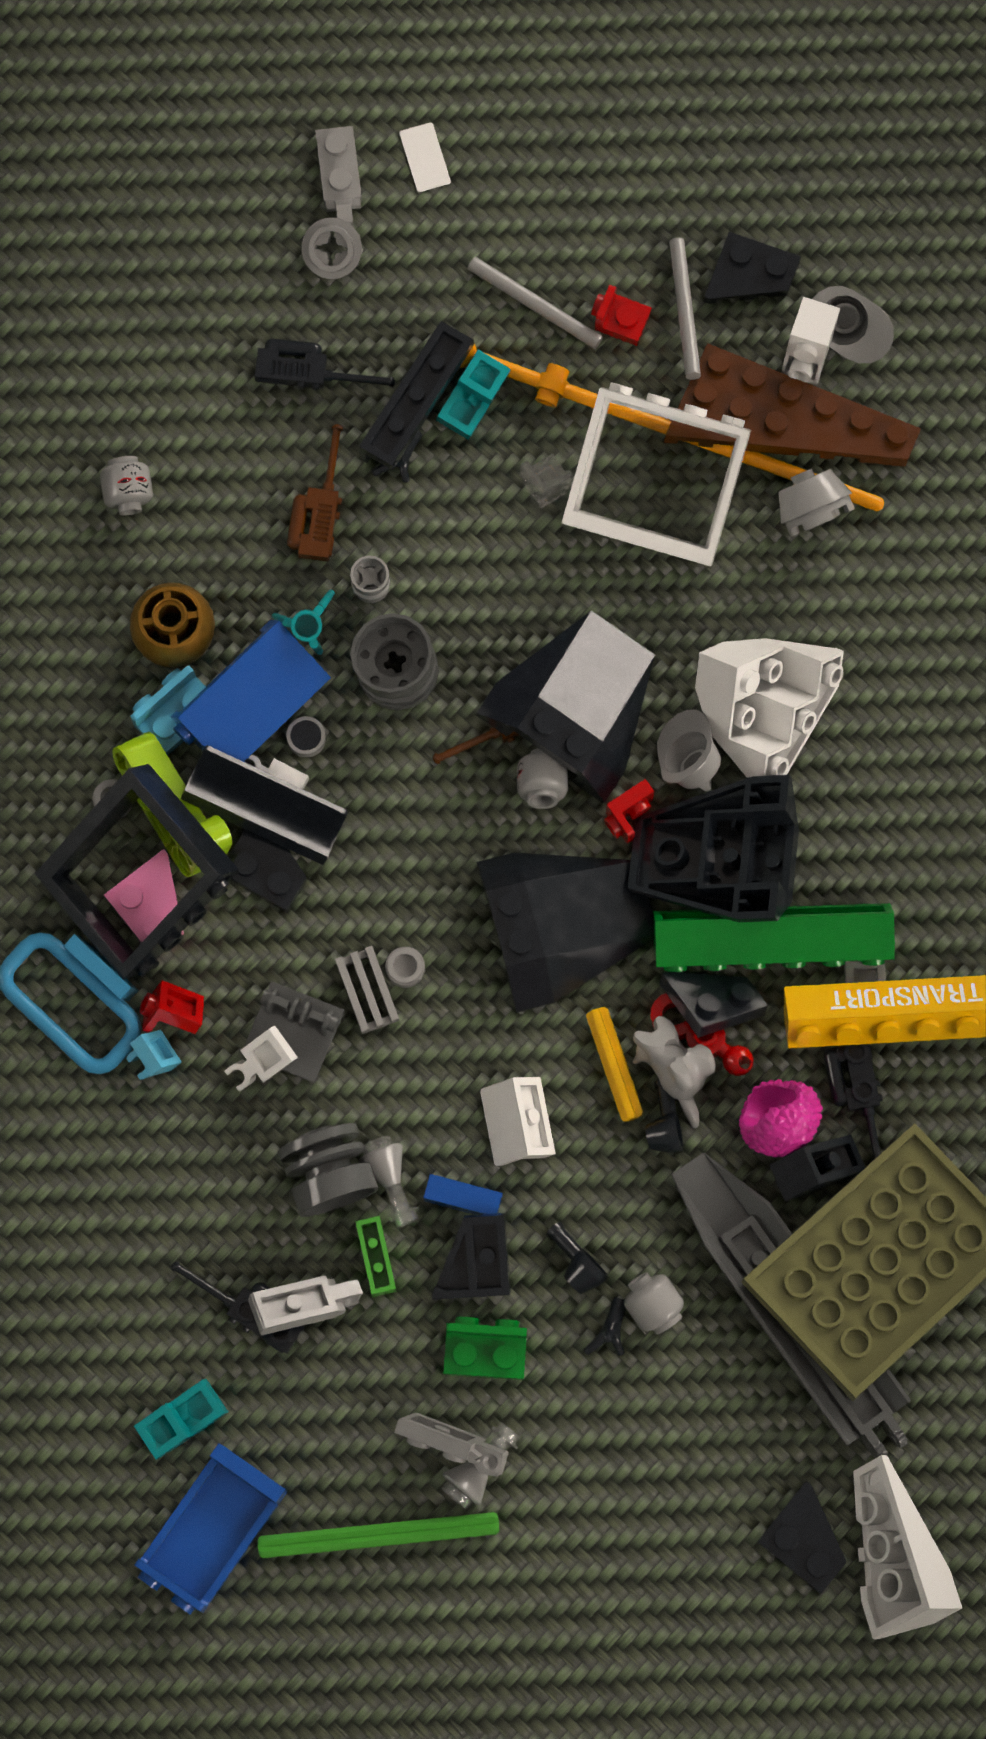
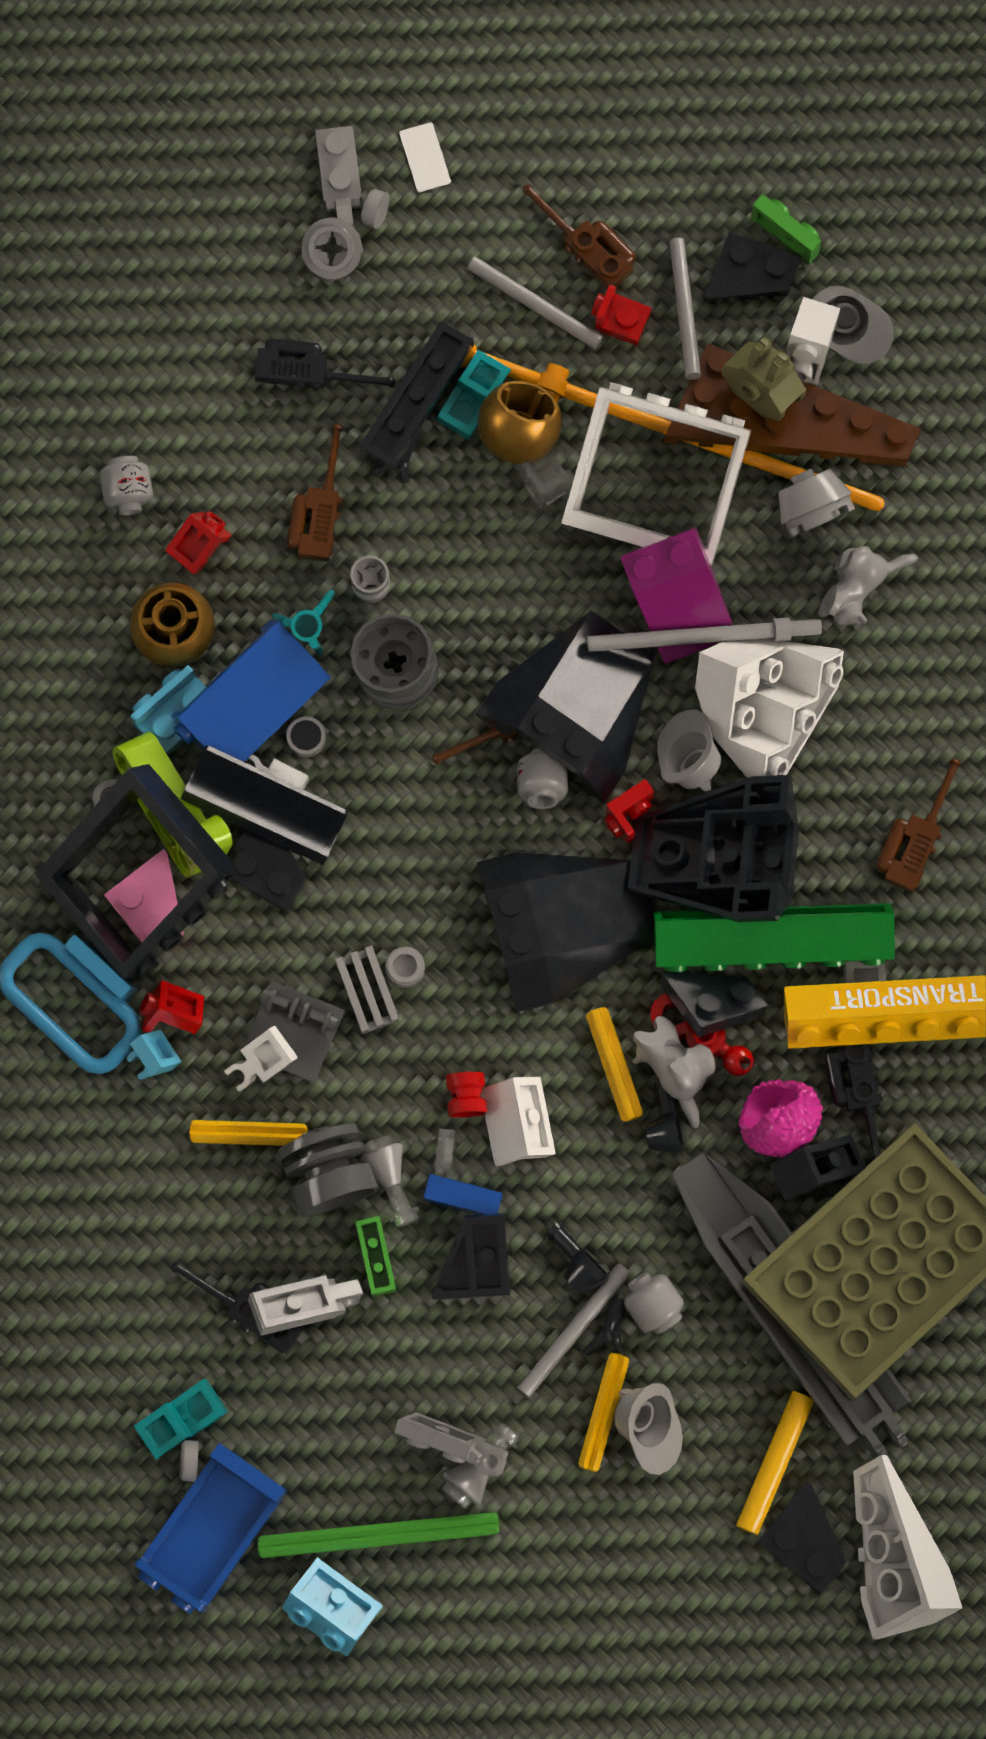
green bracket [443,1317,527,1380] -> none
none -> red bracket [164,511,232,574]
none -> light grey tile [179,1440,198,1482]
none -> yellow axle [189,1120,308,1146]
none -> medium azure bracket [282,1557,383,1656]
none -> light grey tile [361,189,390,229]
none -> clear tile [434,1129,456,1175]
none -> red wheel [445,1072,487,1118]
none -> pearl gold wheel [477,381,562,464]
none -> light grey bar [517,1263,631,1398]
none -> reddish brown piece [523,184,636,289]
none -> yellow axle [578,1353,629,1472]
none -> light grey bar [587,617,822,652]
none -> light grey piece [615,1383,683,1475]
none -> magenta slope [620,527,733,664]
none -> olive hinge [721,337,806,421]
none -> yellow piece [736,1391,814,1536]
none -> bright green plate [751,194,822,265]
none -> light grey animal [818,546,918,625]
none -> reddish brown piece [876,758,961,893]

